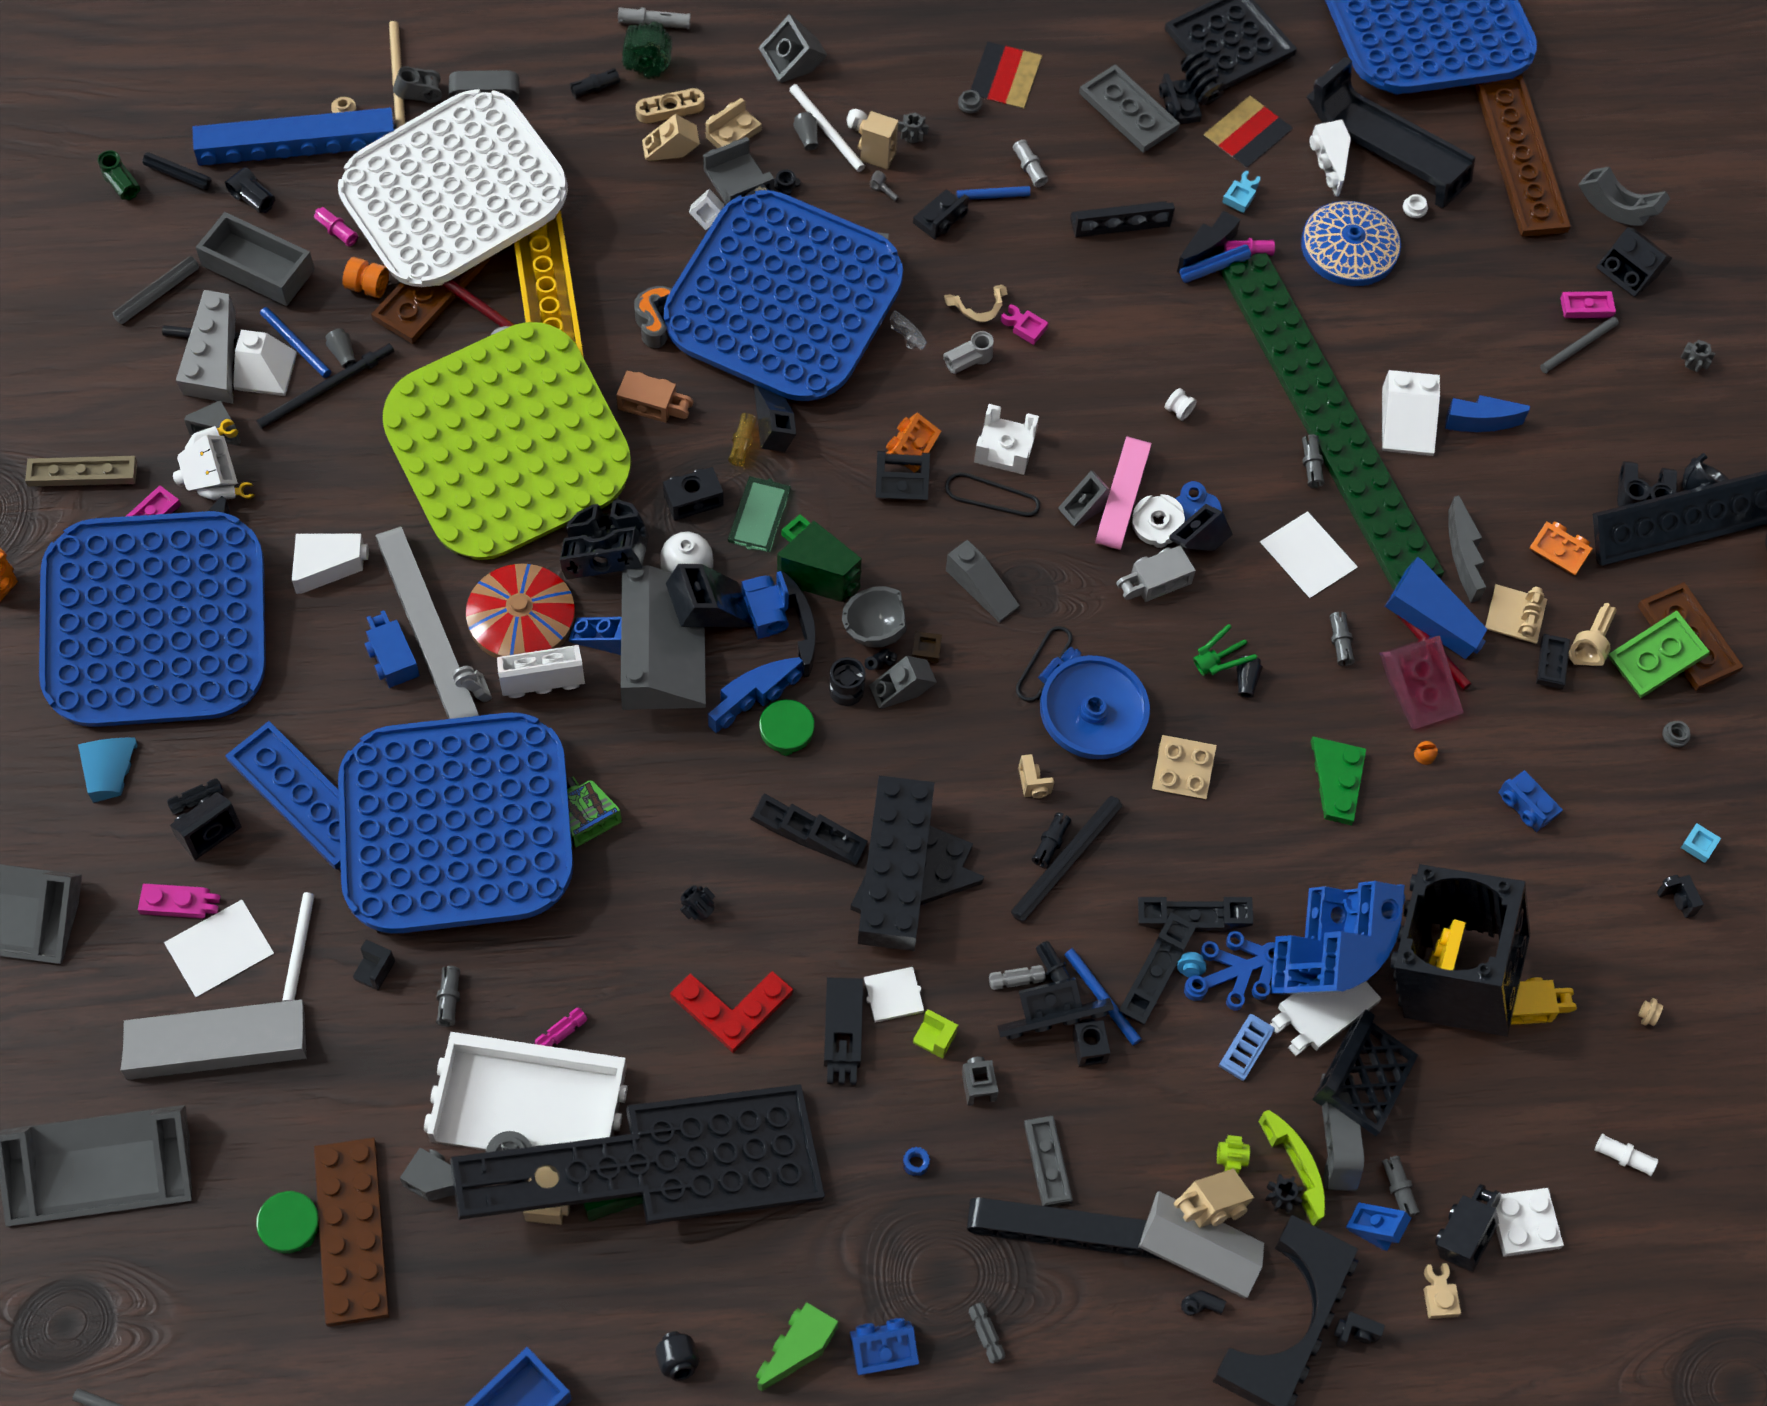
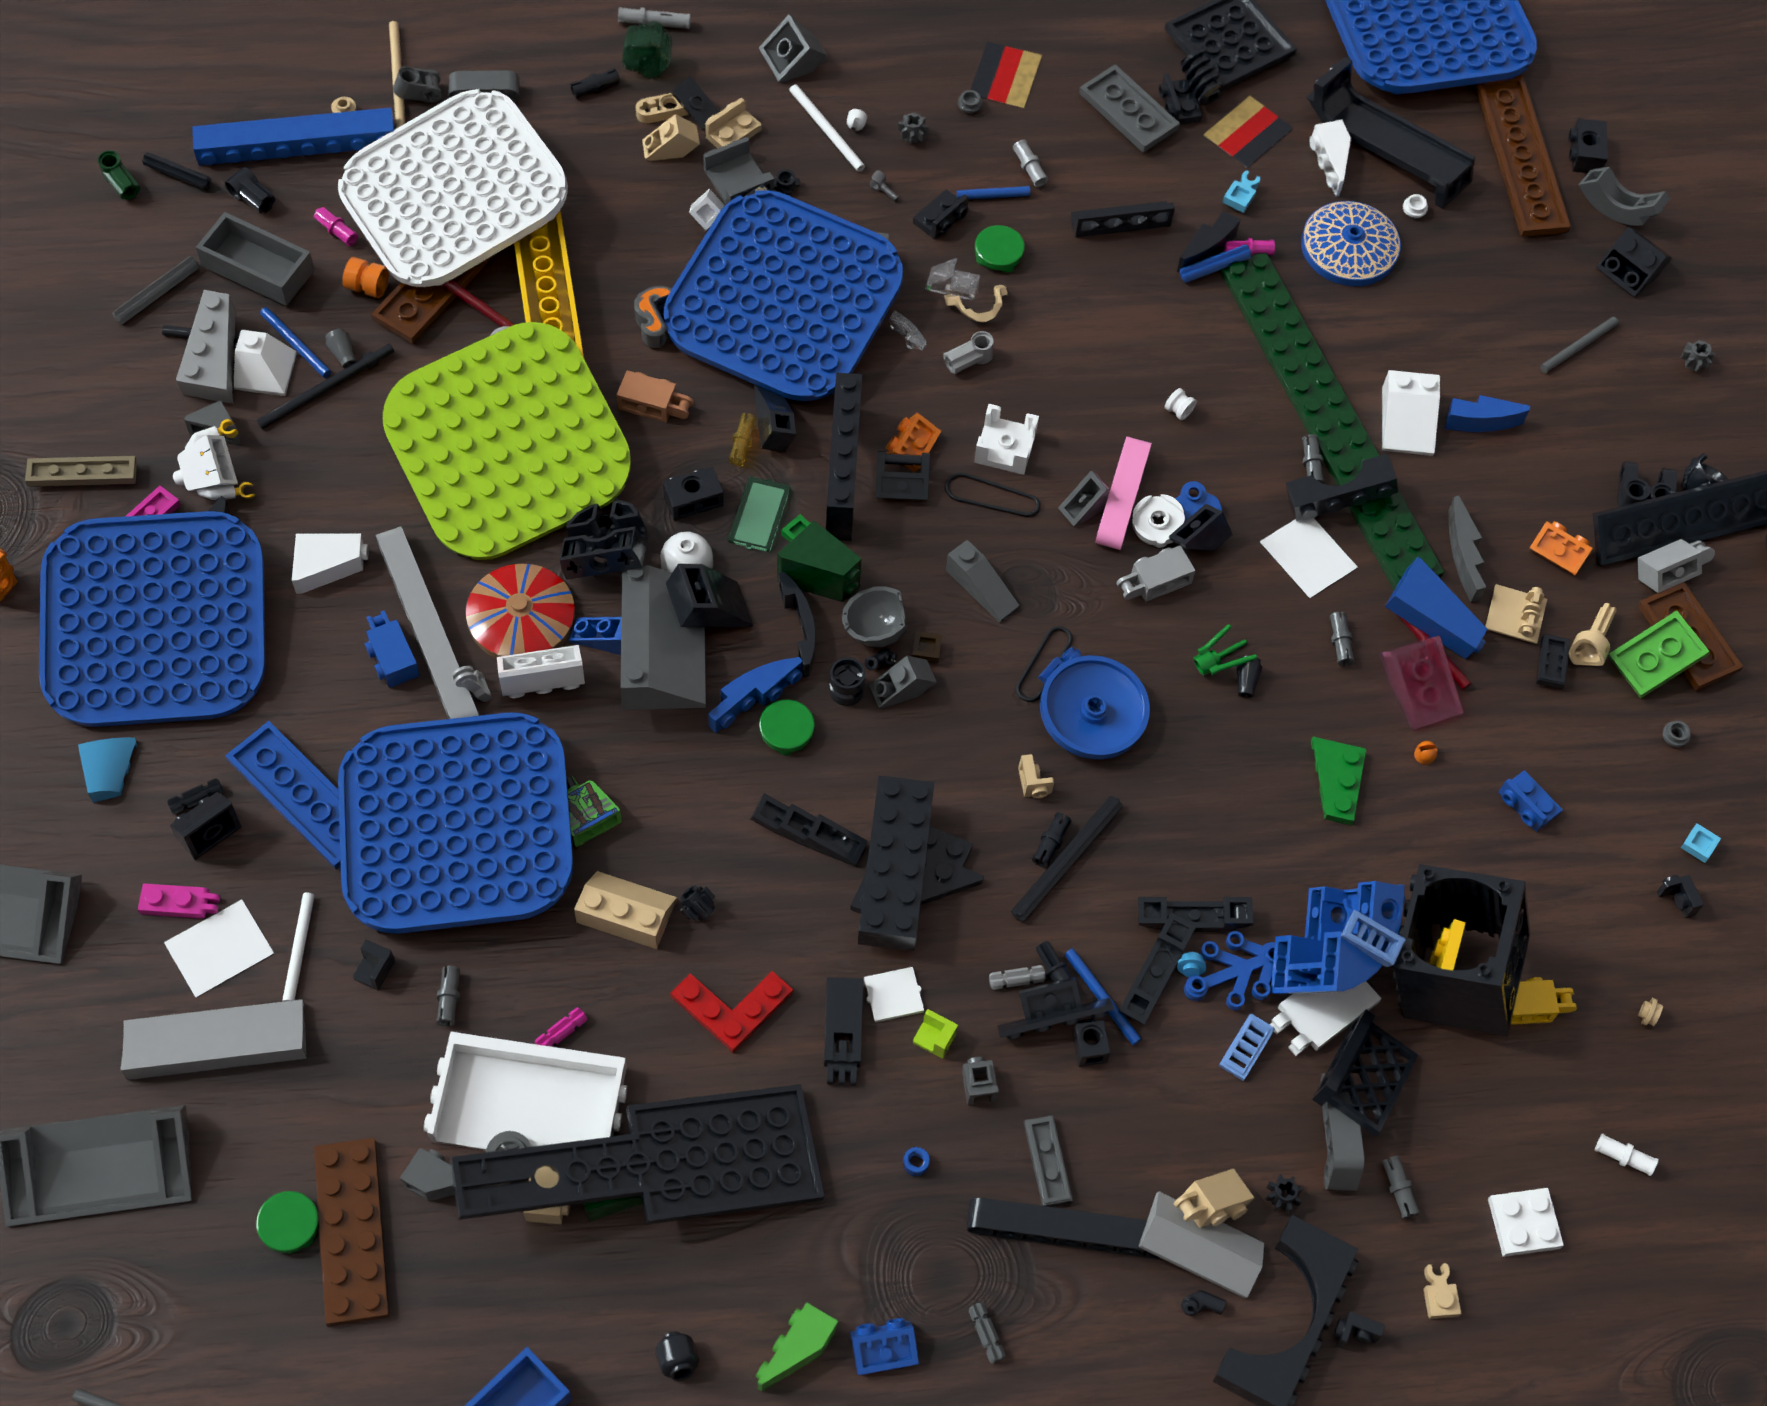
blue piece [742,571,789,639] -> none
dark grey cone [793,112,819,151] -> none
tan brick [858,111,898,170] -> none
dark pink plate [1001,304,1049,345] -> none
tan hinge [1152,735,1217,799] -> none
lime gear [1217,1135,1250,1174] -> none
lime slope [1259,1110,1325,1226] -> none
blue slope [1346,1203,1411,1251] -> none
black brick [1435,1184,1501,1272] -> none
dark pink plate [1560,291,1616,318] -> none
none -> tan slope [574,871,677,949]
none -> black plate [671,76,720,131]
none -> black arch [826,372,862,541]
none -> clear slope [925,258,980,301]
none -> green tile [975,225,1025,273]
none -> black arch [1286,454,1398,521]
none -> medium blue slope [1341,910,1406,967]
none -> black brick [1568,118,1608,173]
none -> light grey brick [1638,539,1715,593]

